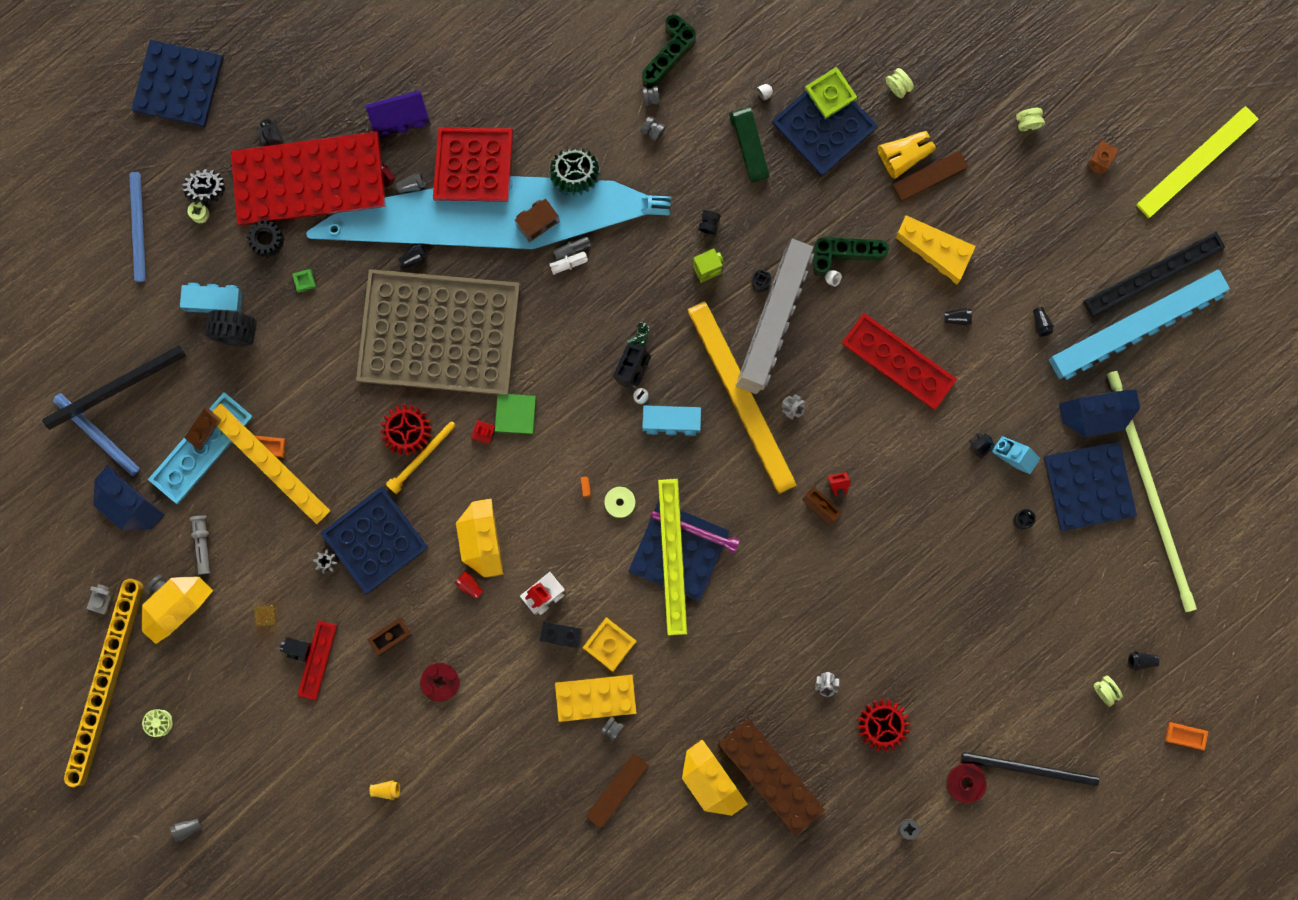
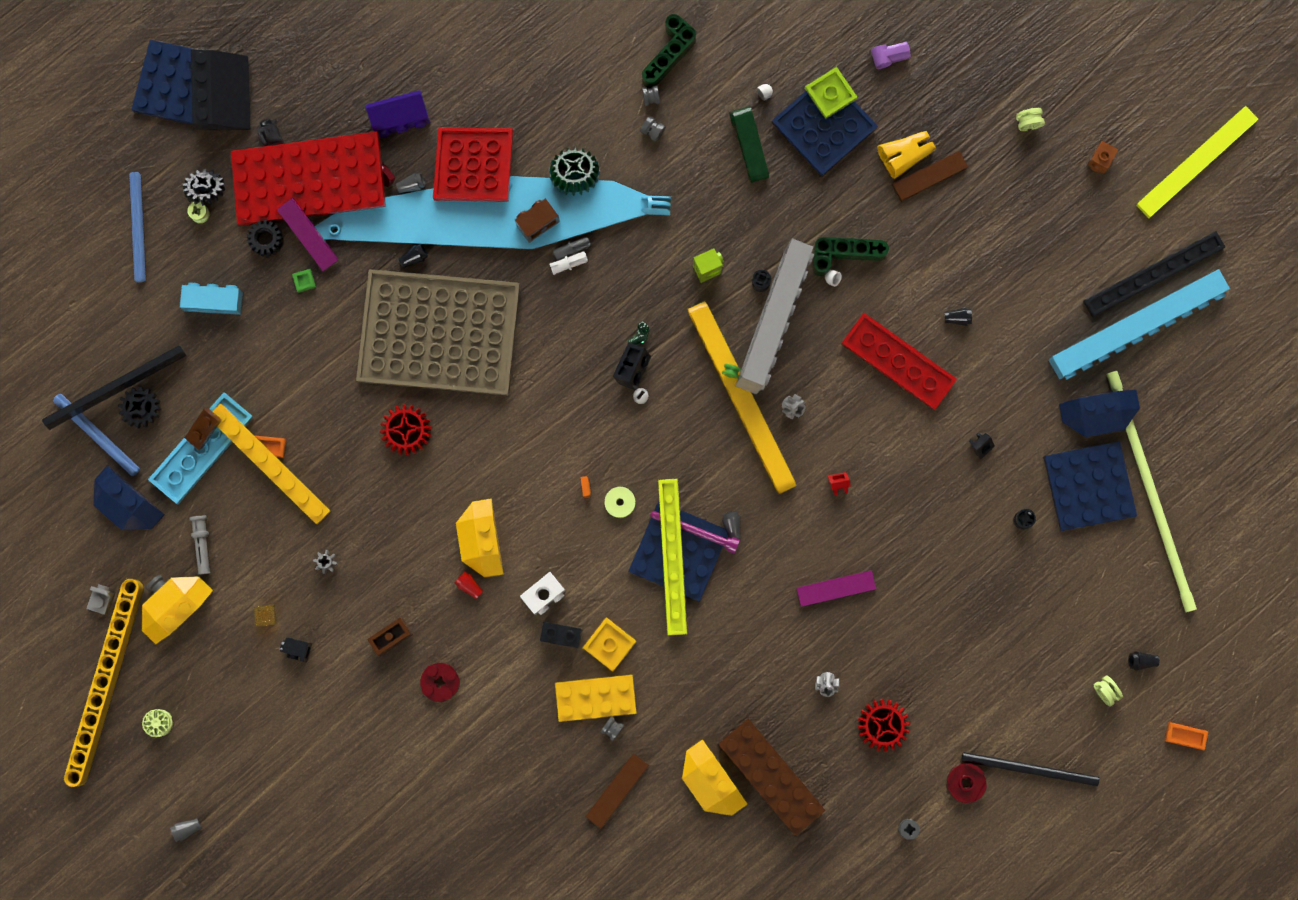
black tyre [205,310,257,346] -> none
red tile [297,620,338,701] -> none
dark blue plate [321,487,429,594] -> none
yellow cone [370,780,400,800] -> none
yellow piece [385,422,455,495] -> none
red tile [471,420,495,445] -> none
bright green tile [495,394,536,434] -> none
red tile [525,582,552,608] -> none
medium azure brick [643,406,701,436] -> none
black wheel [698,210,721,235] -> none
reddish brown plate [802,487,842,525] -> none
yellowish green wheel [885,68,914,98] -> none
yellow wedge [895,216,976,285] -> none
medium azure slope [992,436,1040,474] -> none
black cone [1033,307,1054,337] -> none
none -> black gear [118,386,161,428]
none -> black slope [191,50,250,130]
none -> magenta tile [277,198,339,271]
none -> bright green bush [722,364,741,379]
none -> dark grey cone [722,511,741,539]
none -> magenta tile [796,570,876,607]
none -> medium lavender piece [871,42,911,69]

